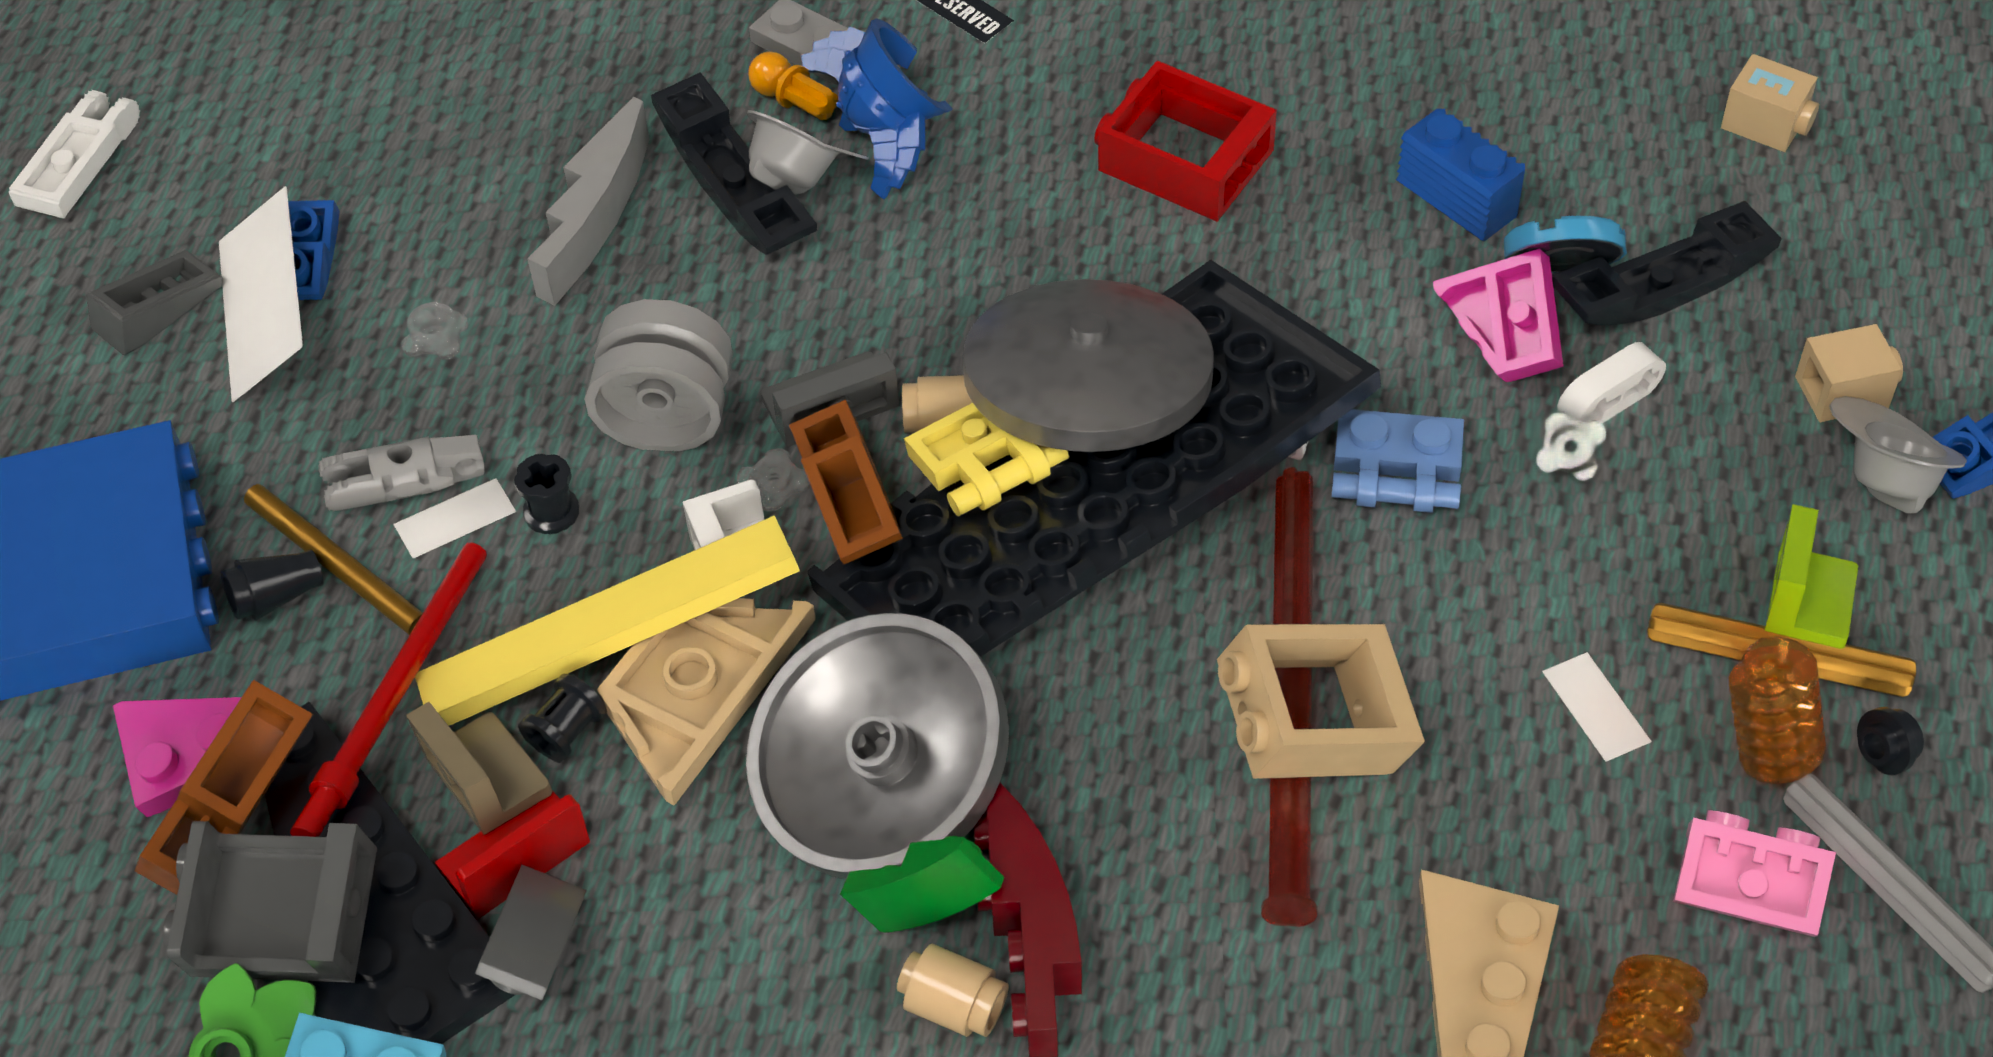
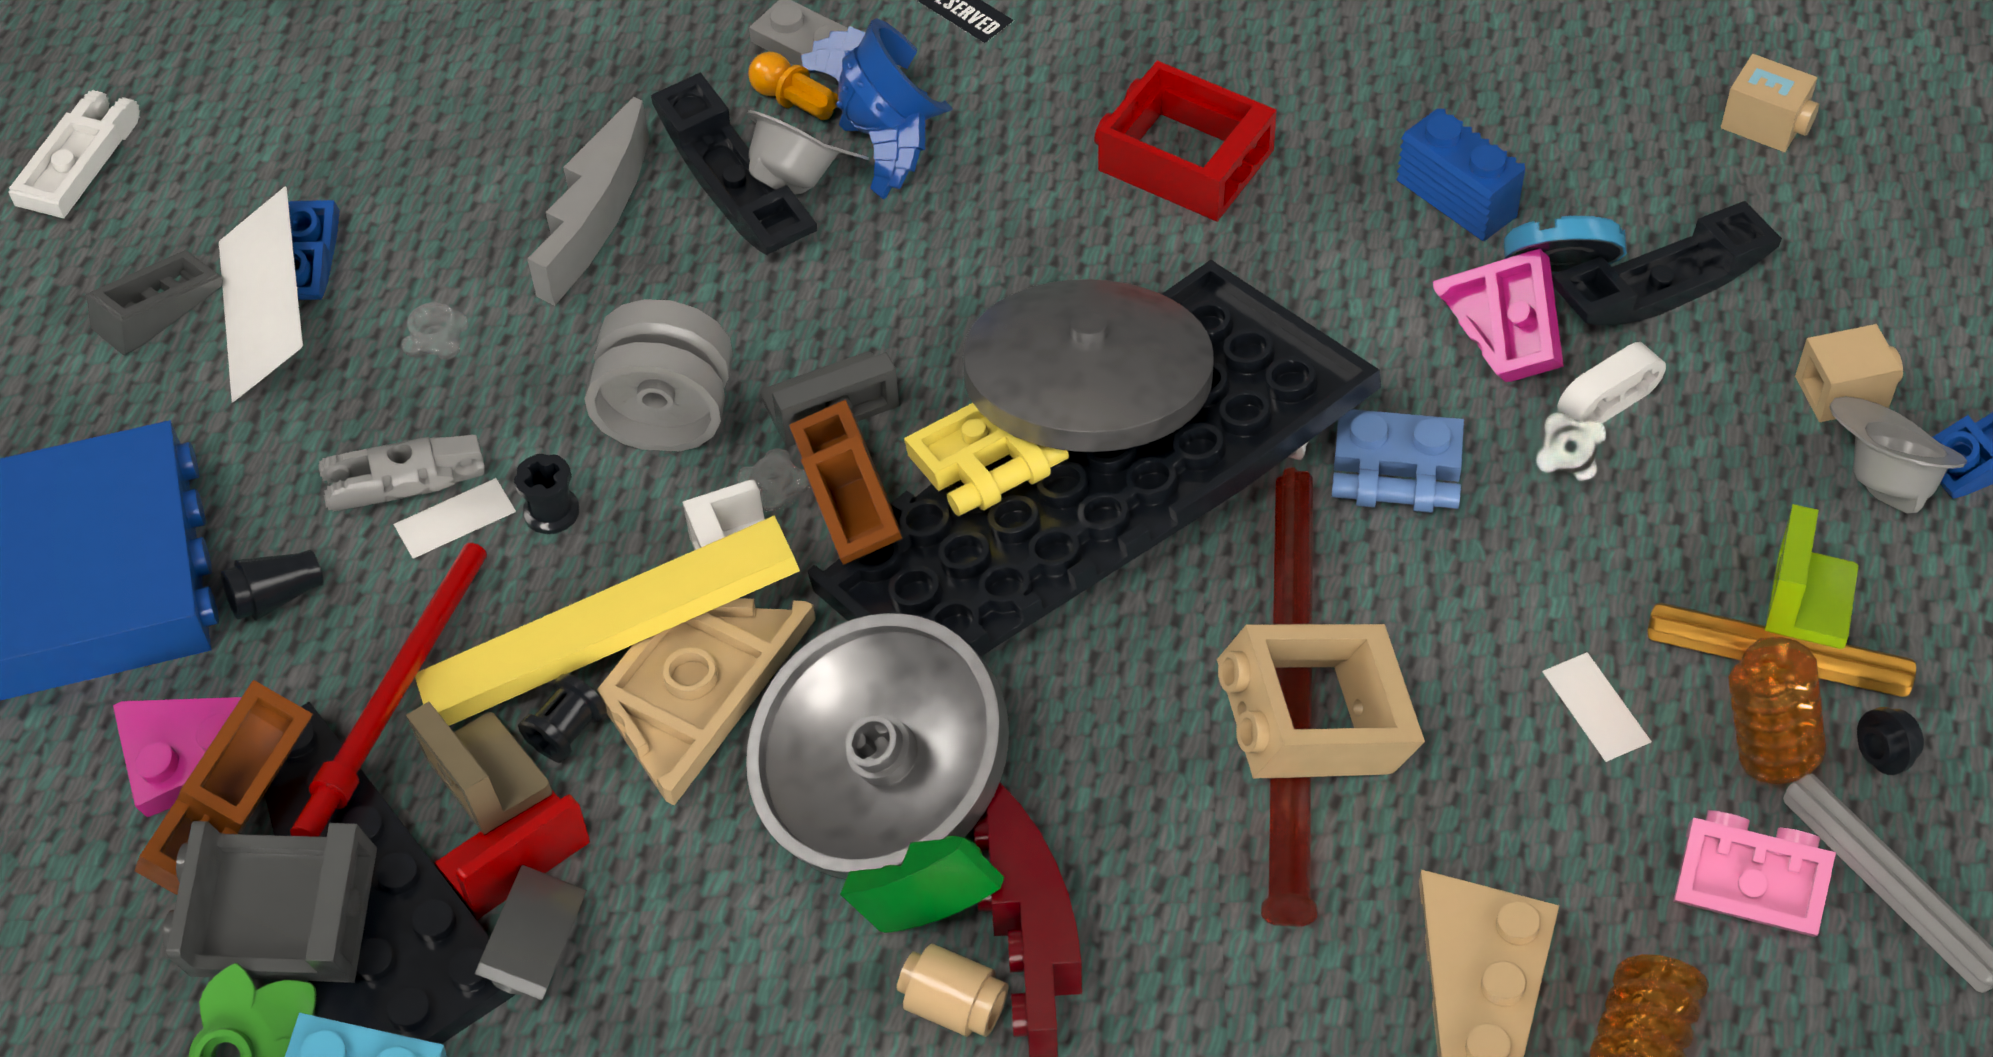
pearl gold bar [244,484,423,635] -> none
tan brick [902,375,973,433] -> none

